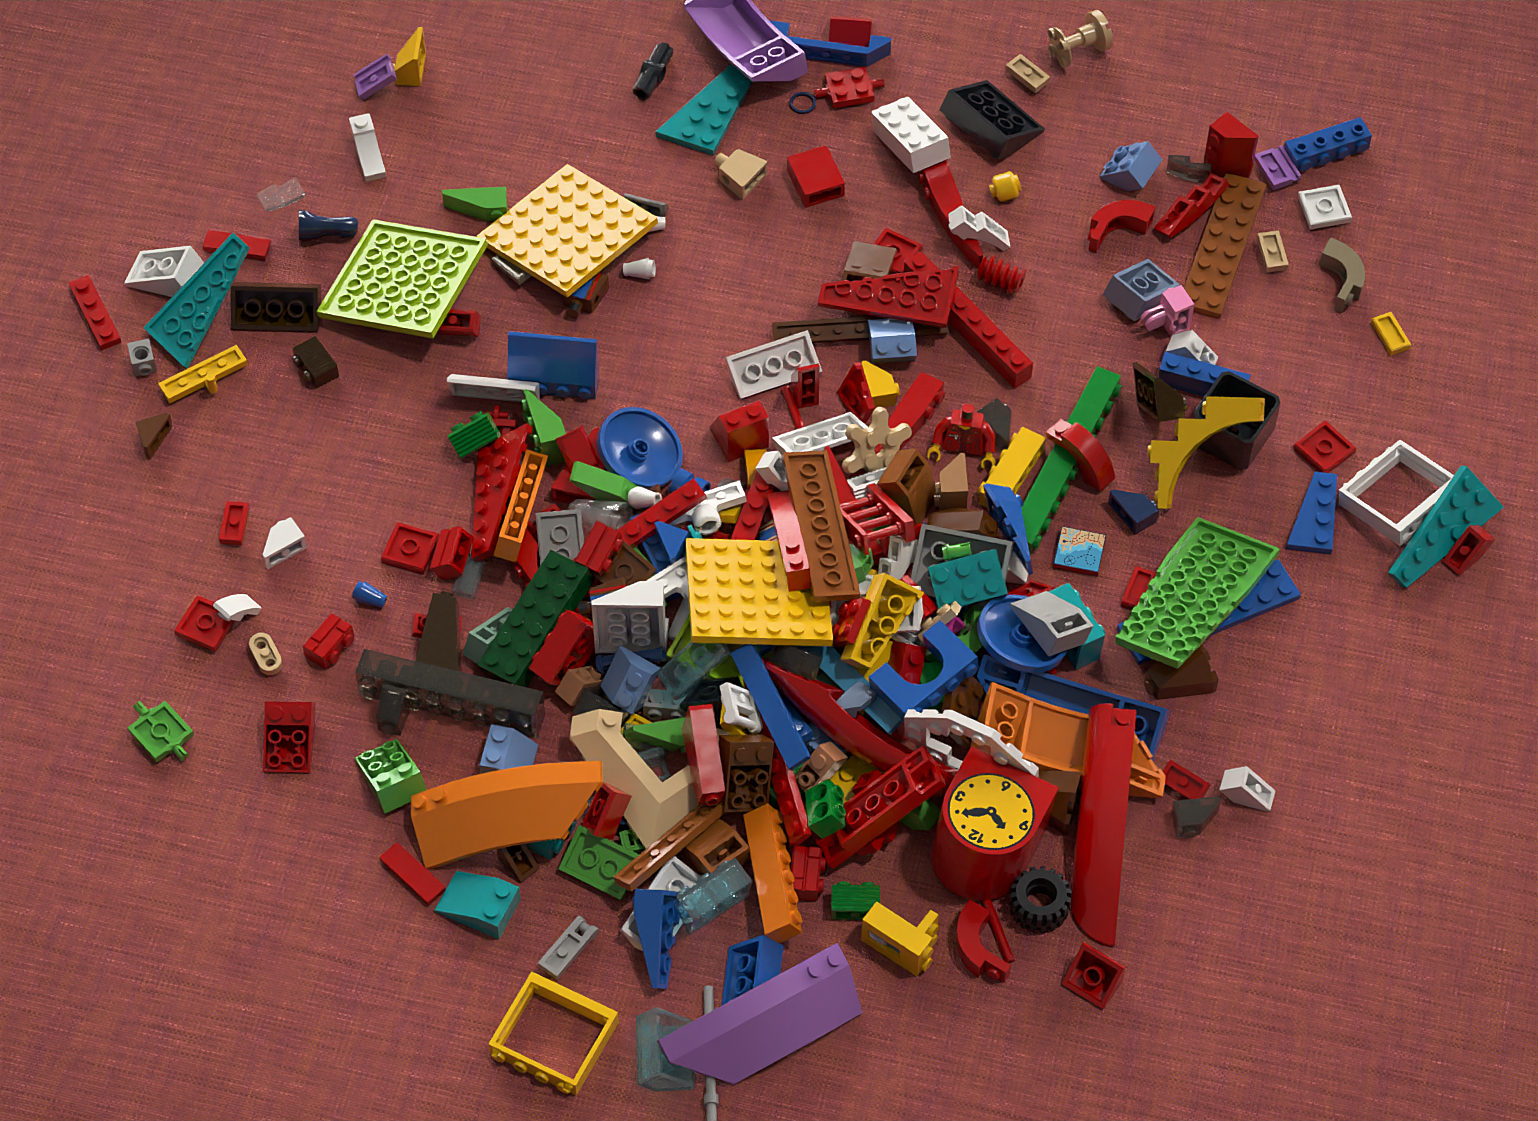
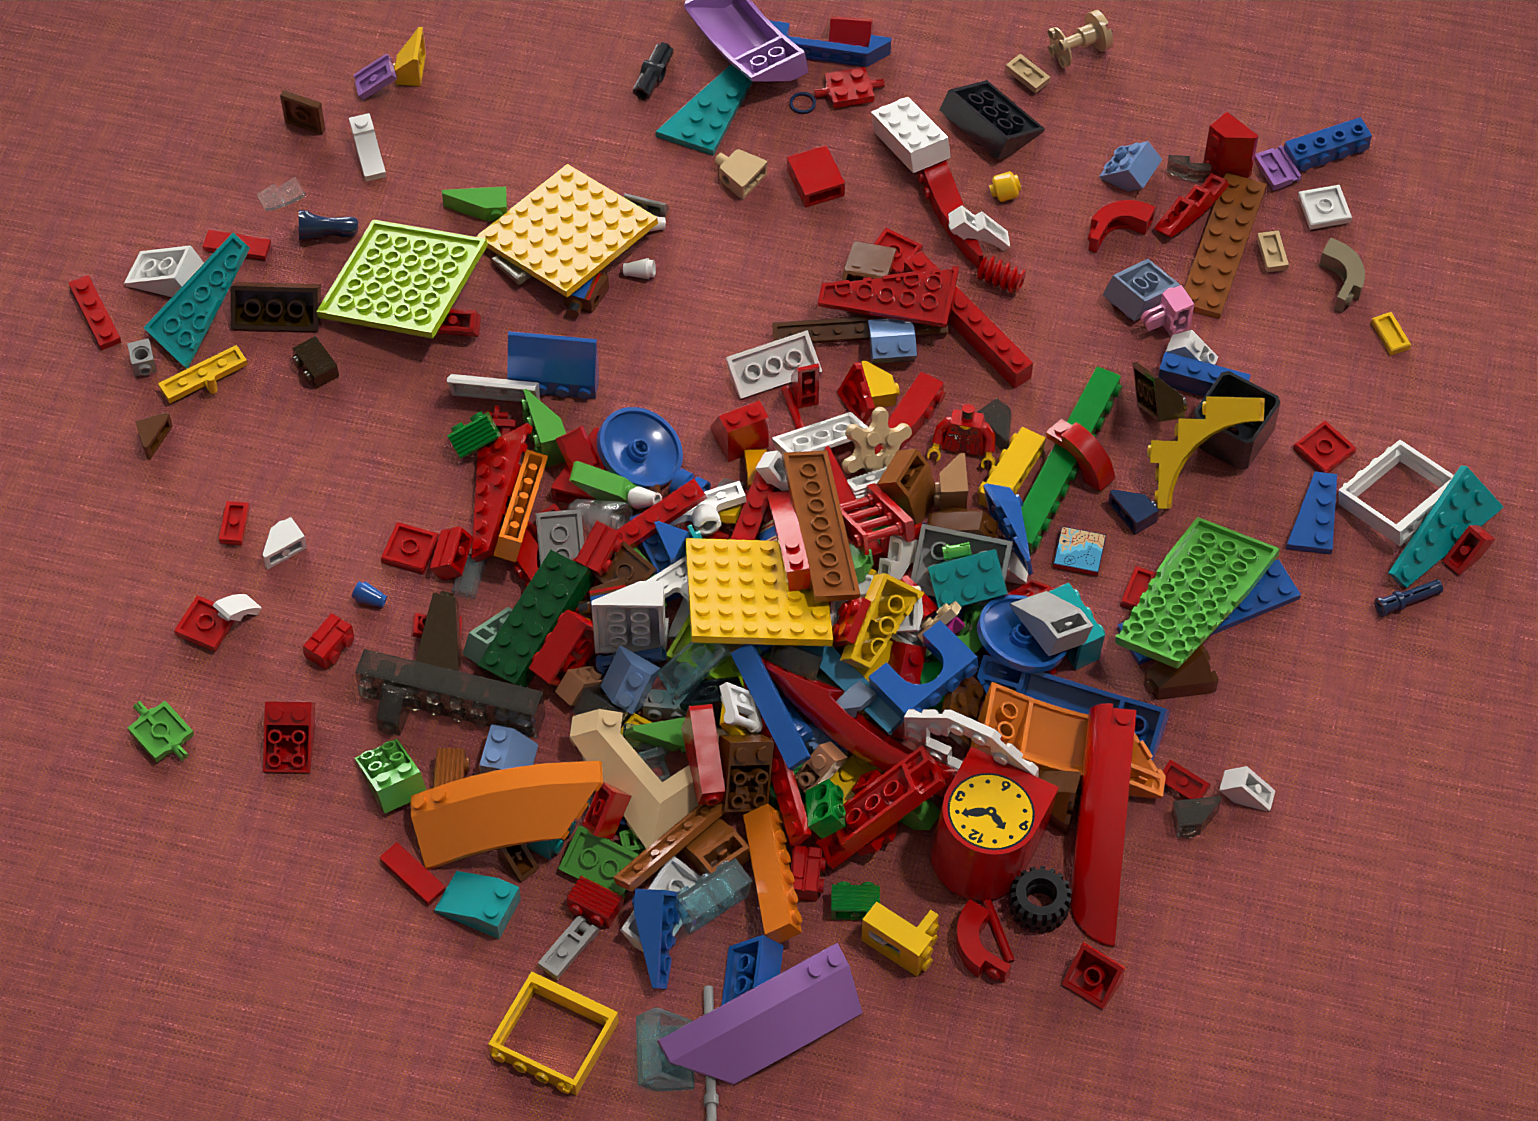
tan plate [249,633,282,675] -> none
none -> reddish brown tile [280,90,326,135]
none -> dark orange brick [434,748,470,788]
none -> red brick [566,876,624,928]
none -> dark blue pin [1374,579,1443,617]

